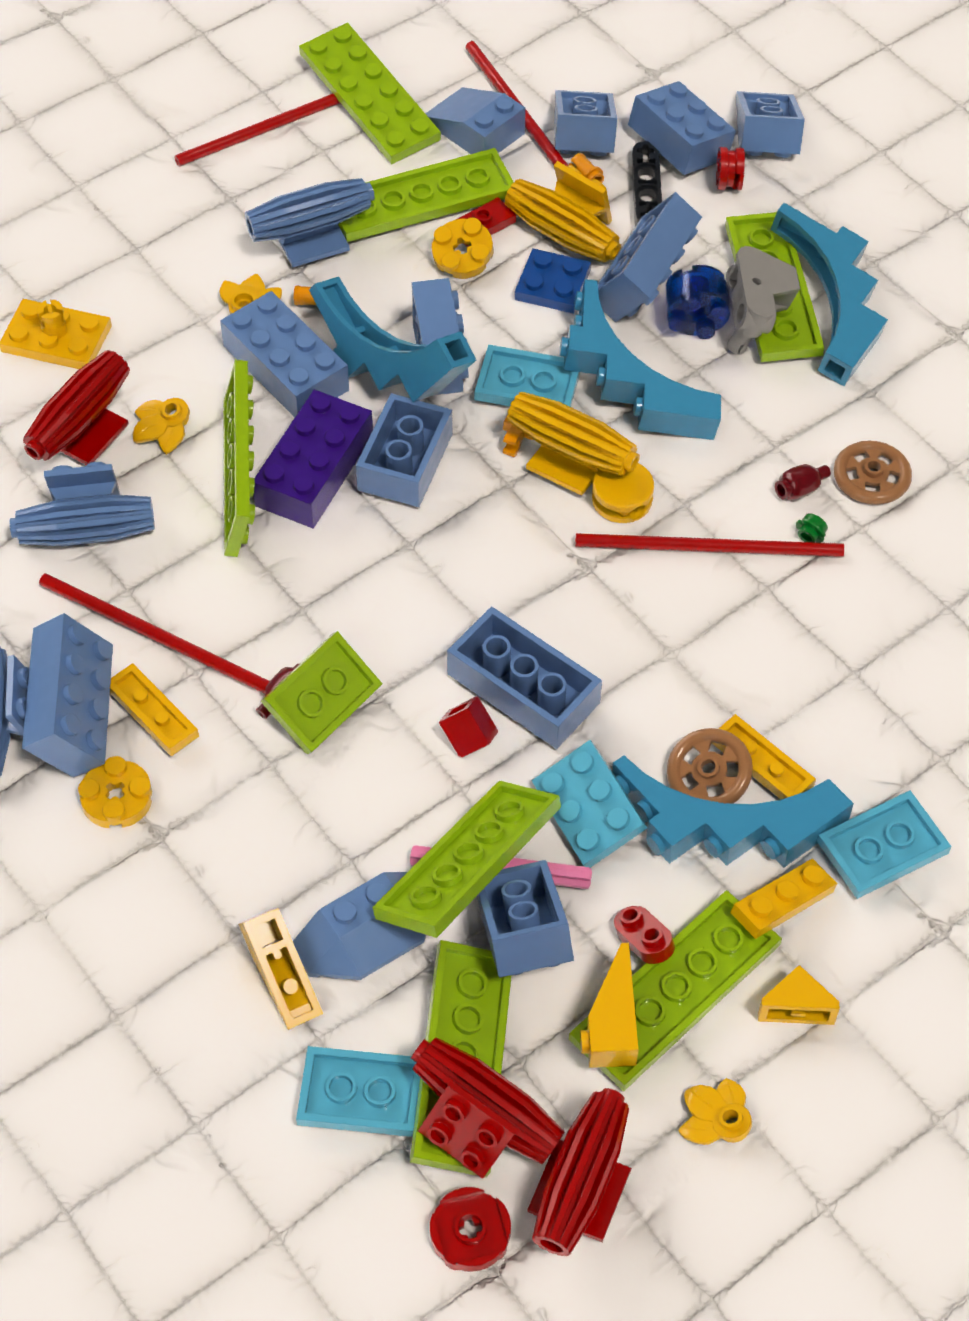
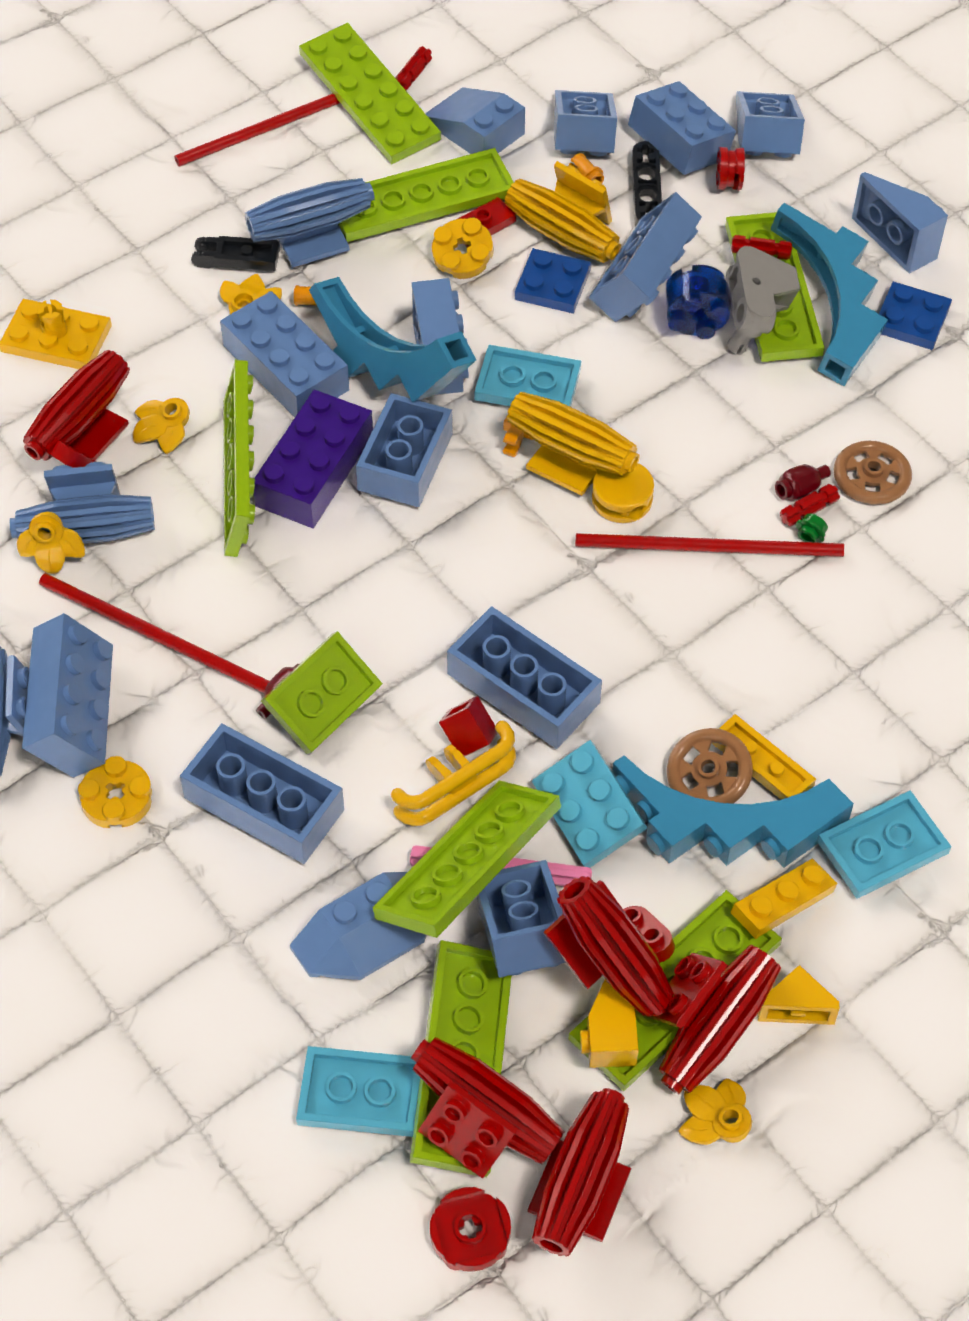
yellow plate [110,663,199,757] -> none
yellow slope [238,908,323,1030] -> none
red piece [465,41,568,166] -> none
dark azure arch [559,279,721,440] -> none
none -> yellow plate [17,511,85,575]
none -> red beam [50,440,97,468]
none -> medium blue brick [180,723,345,864]
none -> black hinge [191,236,280,271]
none -> yellow piece [391,721,516,826]
none -> red axle [395,46,432,90]
none -> red plate [543,876,674,1017]
none -> red plate [650,945,781,1095]
none -> red axle [731,235,792,260]
none -> red axle [780,484,840,526]
none -> medium blue slope [852,172,948,274]
none -> blue plate [879,281,952,350]

